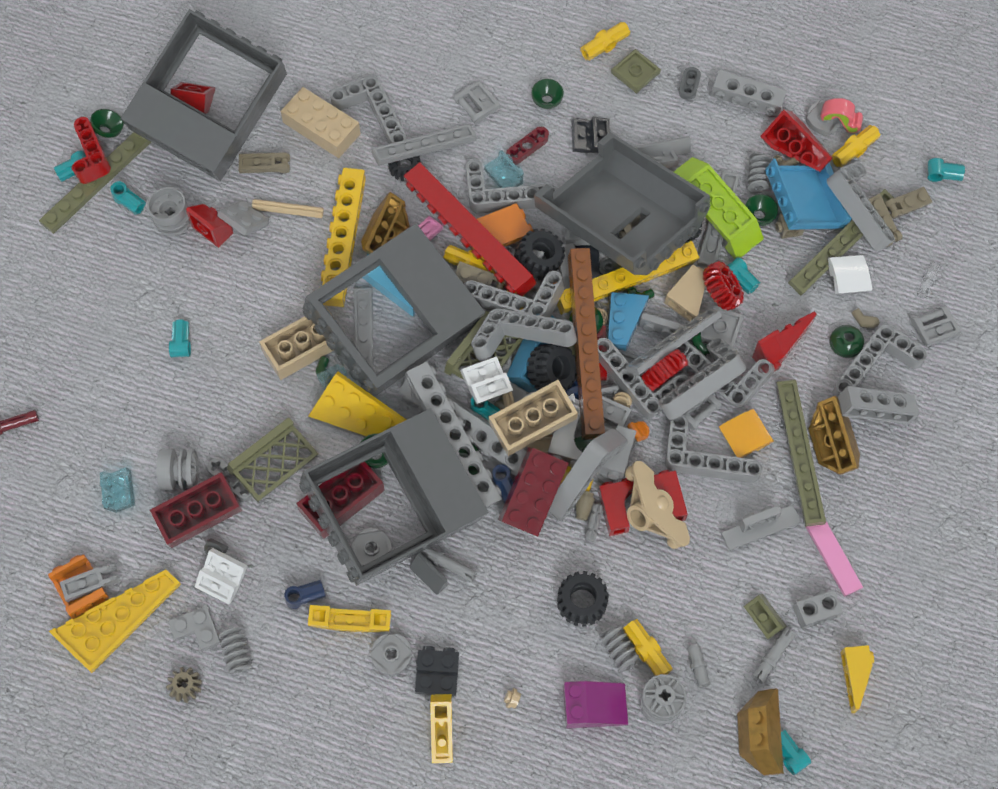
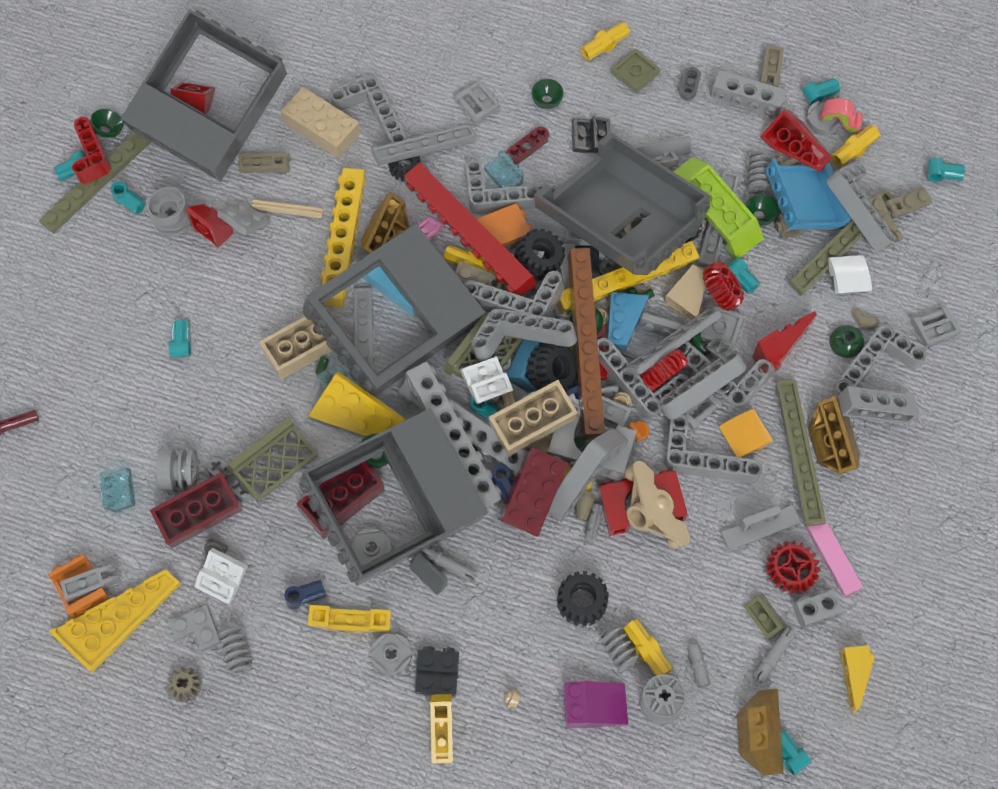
none -> dark tan plate [761,45,784,87]
none -> red gear [765,541,820,595]
none -> teal piece [802,78,840,105]

